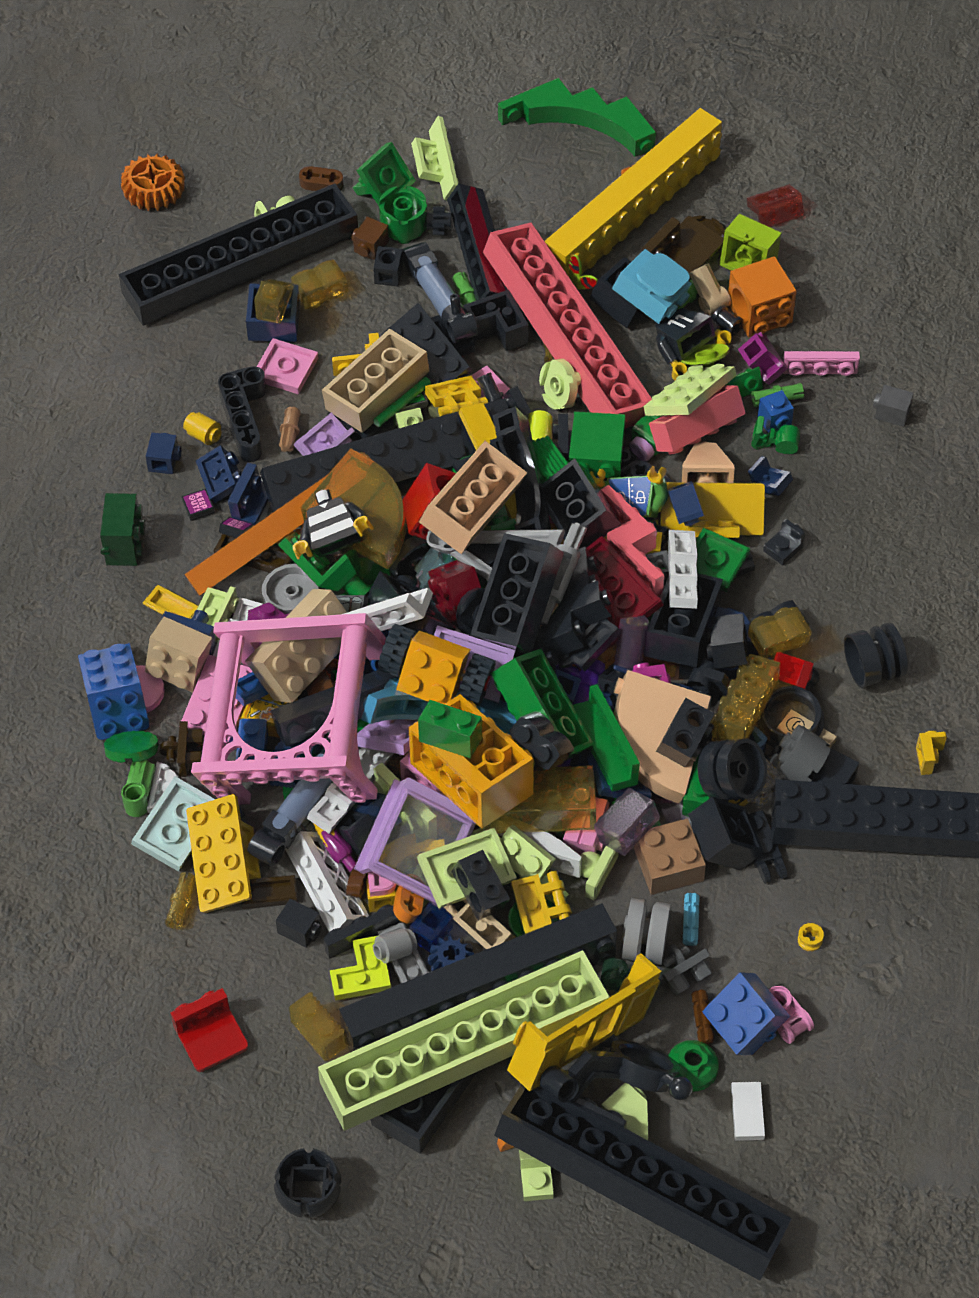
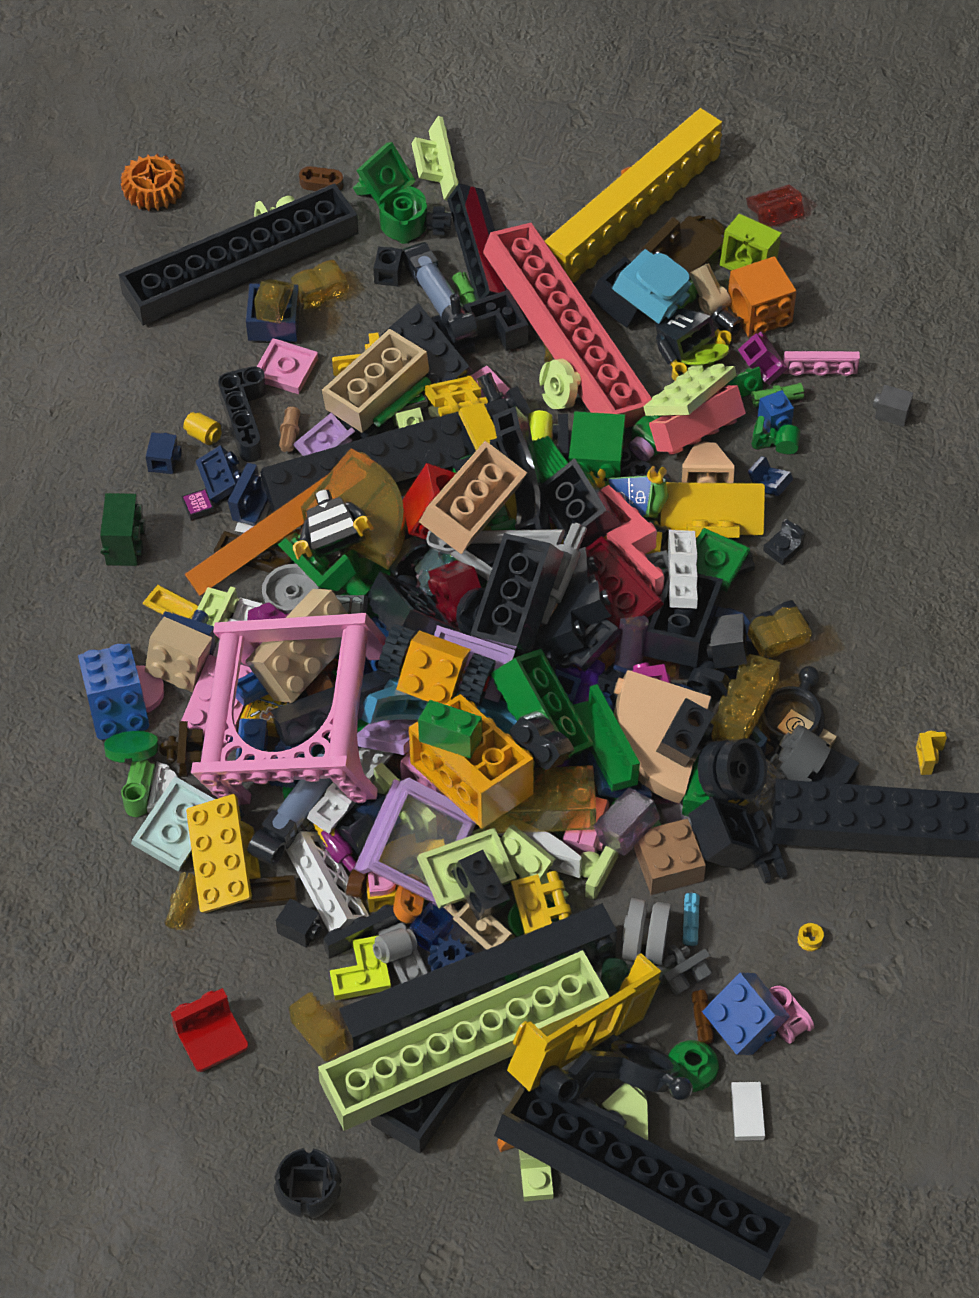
tile [219,517,253,538] -> none
white fence [341,588,433,631] -> none
reddish brown brick [352,217,389,260] -> none
green arch [498,78,656,157] -> none
piece [569,255,598,289] -> none
dark blue slope [667,481,704,526] -> none
red bracket [769,652,814,689] -> none
black wheel [843,622,908,688] -> none

